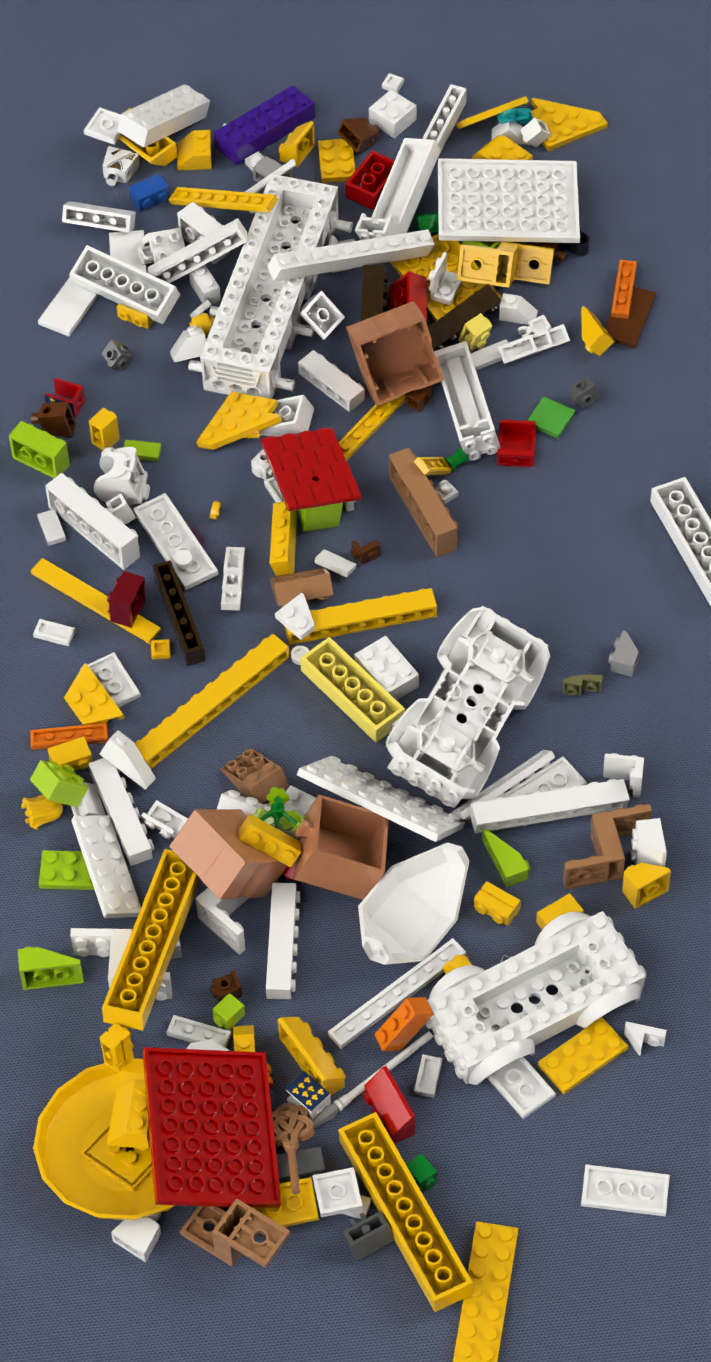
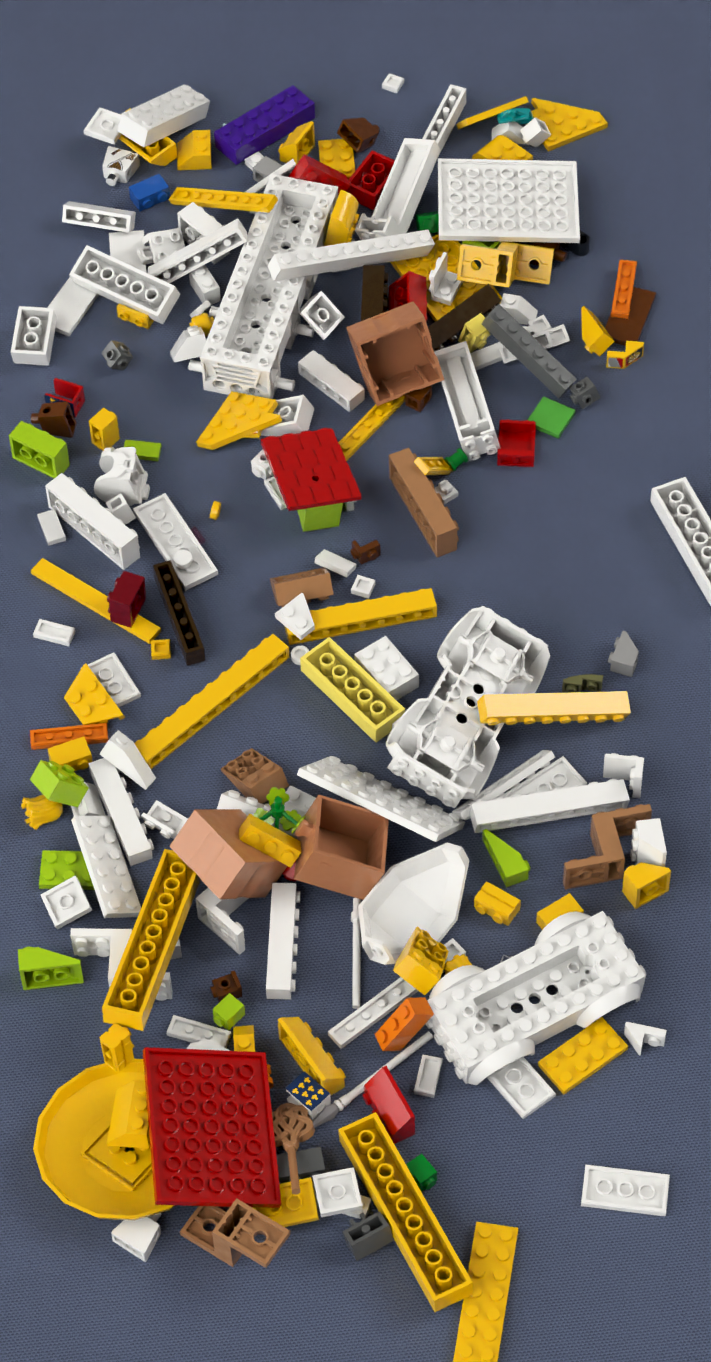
white slope [221,547,245,610] -> none
yellow brick [270,502,297,576] -> none
white brick [369,90,417,139] -> none
none -> white brick [11,306,57,366]
none -> white plate [41,876,93,929]
none -> red slope [288,154,351,196]
none -> yellow brick [324,190,360,246]
none -> white plate [351,575,375,599]
none -> white bar [351,898,361,1009]
none -> yellow slope [393,926,449,995]
none -> yellow brick [477,691,631,726]
none -> dark grey brick [482,305,577,398]
none -> yellow slope [606,341,644,369]

